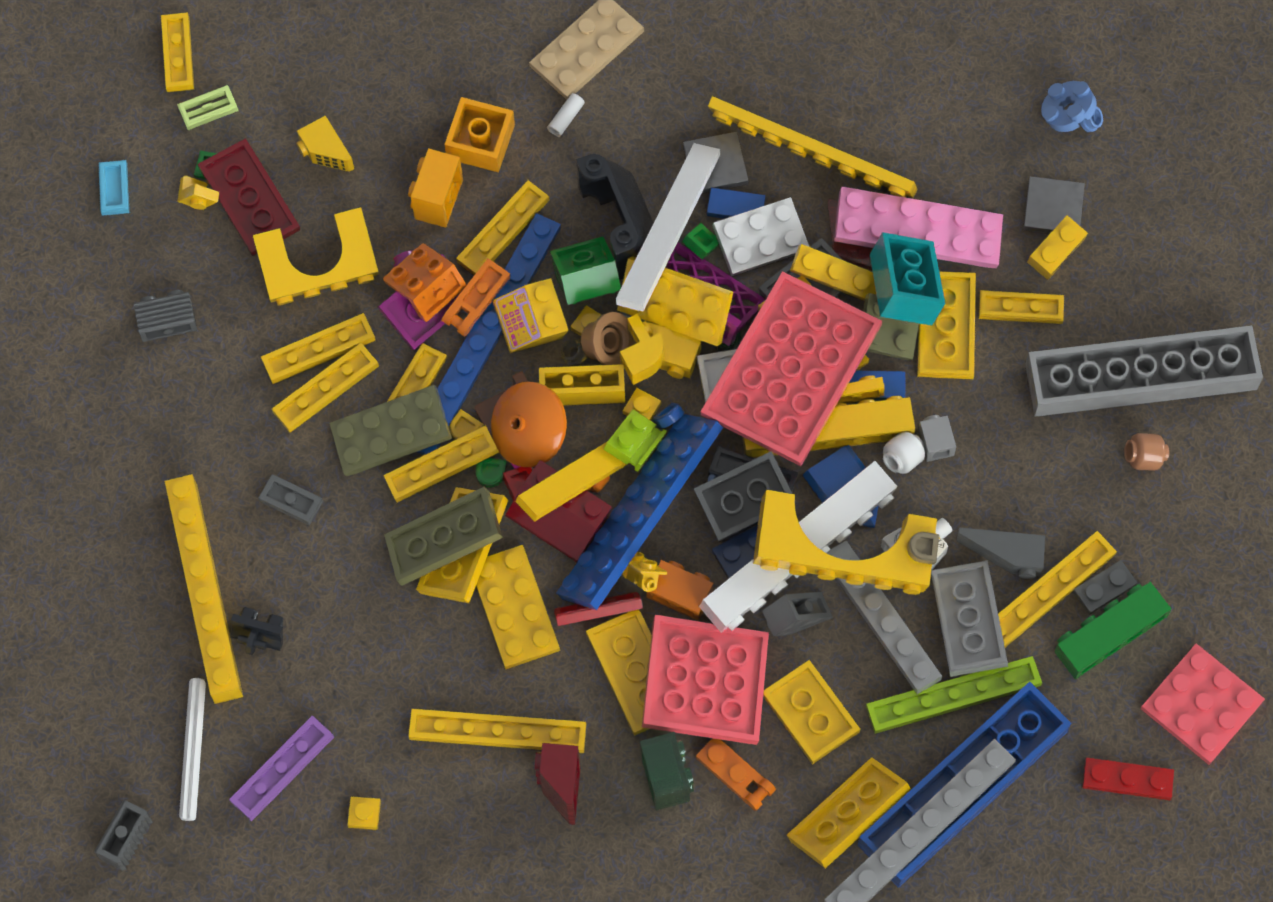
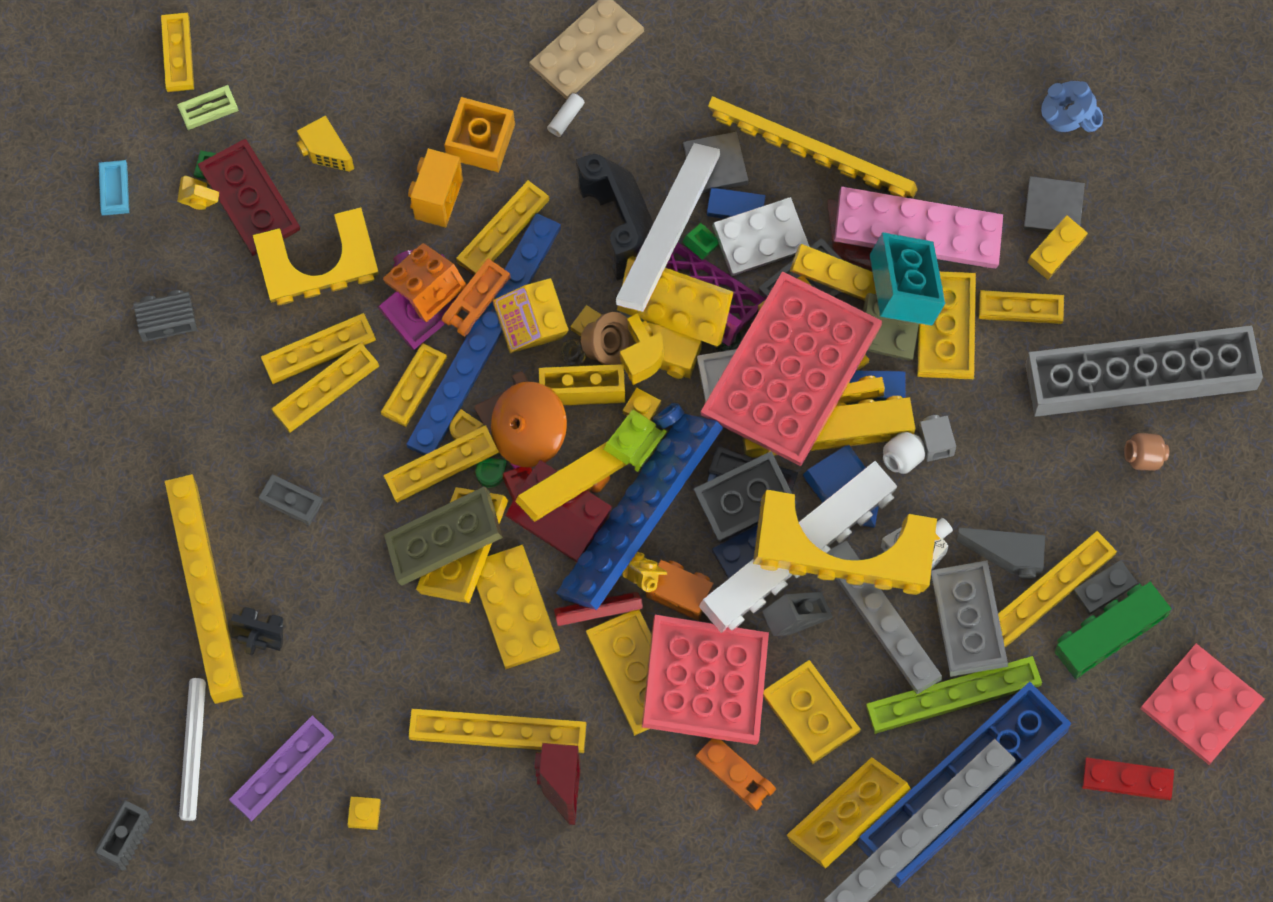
olive plate [330,385,452,476] -> none
green container [550,237,621,305] -> none
clear green brick [640,732,694,811] -> none
dark tan tile [907,532,939,565] -> none

